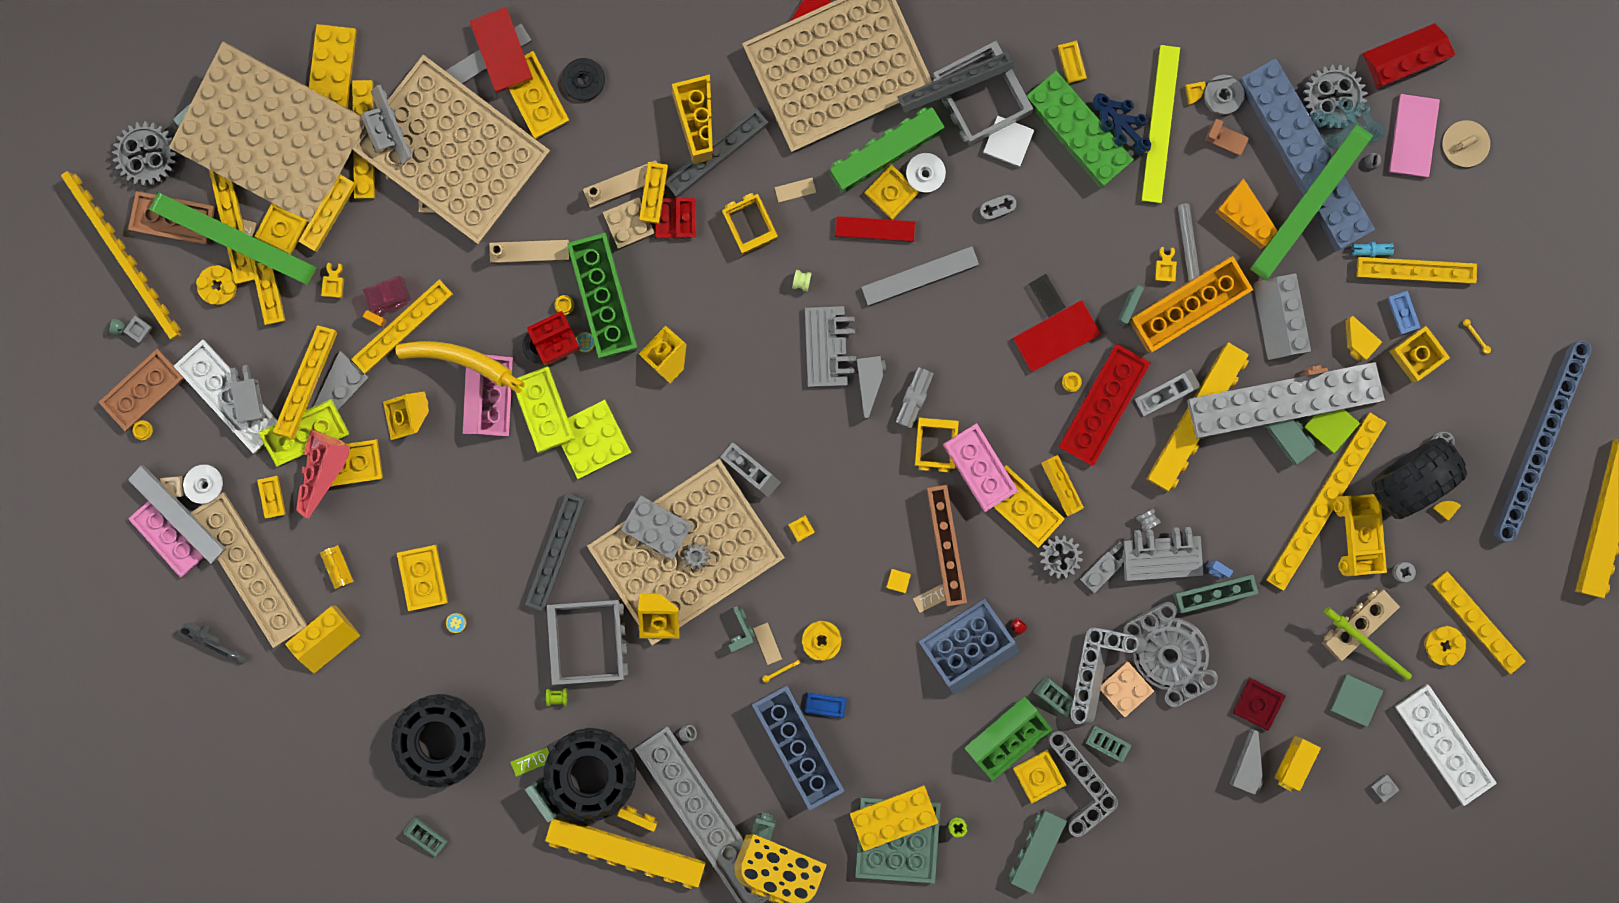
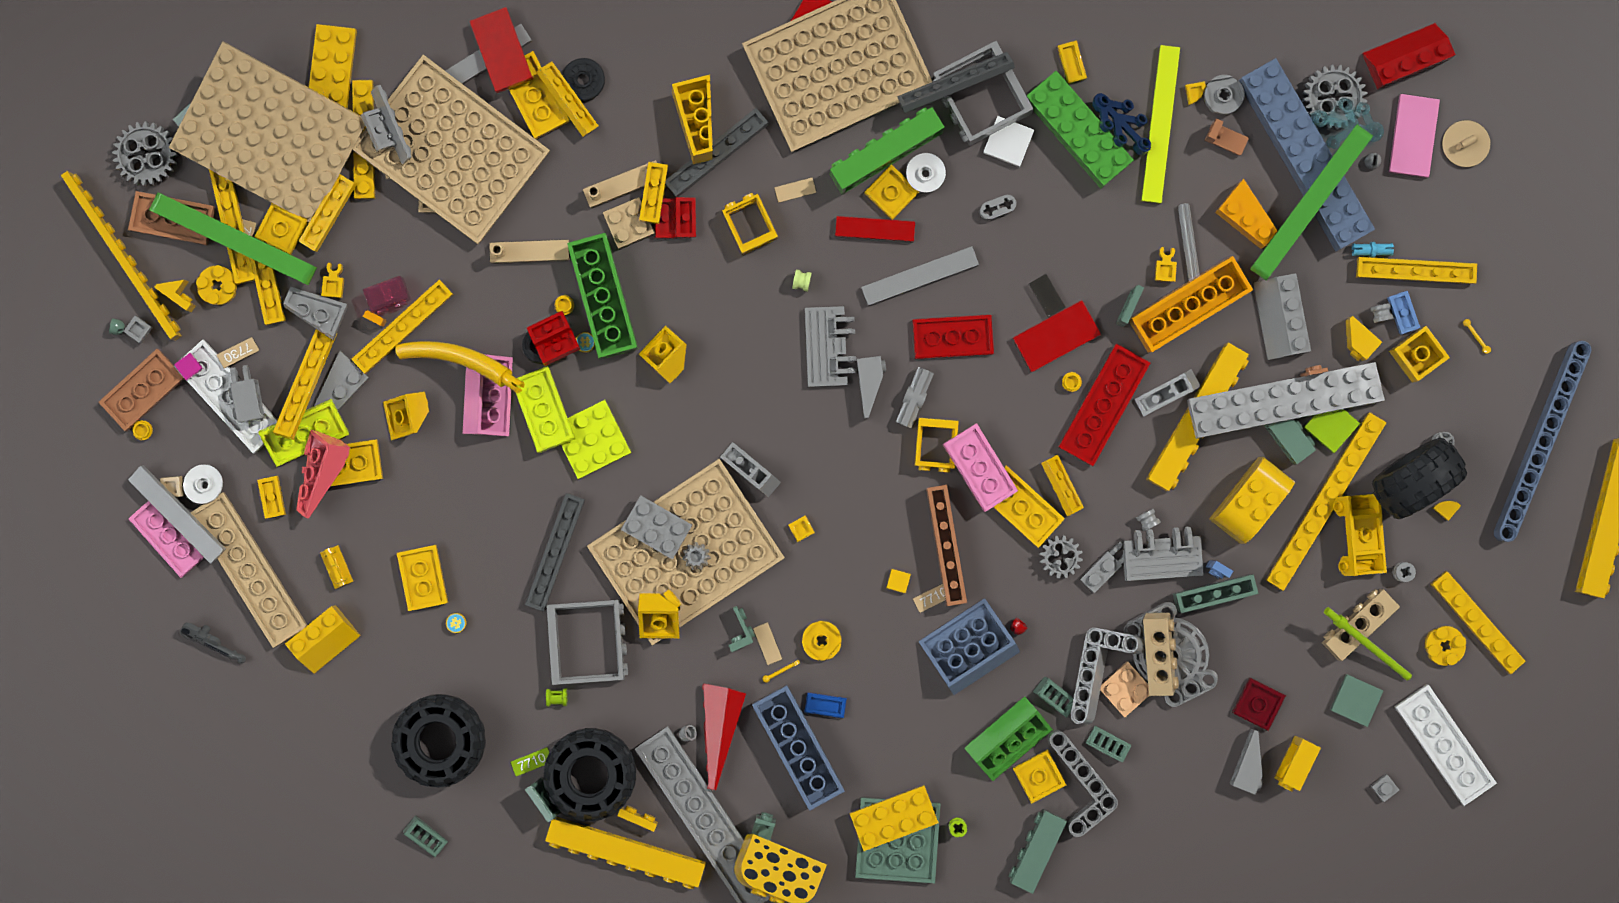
none -> yellow slope [154,280,196,312]
none -> dark pink tile [174,353,203,381]
none -> tan sticker [216,337,259,368]
none -> light grey wing [283,287,347,341]
none -> yellow plate [536,62,599,137]
none -> yellow tile [663,590,682,608]
none -> wedge [702,683,746,790]
none -> red tile [912,315,994,359]
none -> tan brick [1143,613,1179,696]
none -> yellow brick [1209,457,1295,544]
none -> light grey wheel [1370,303,1394,323]

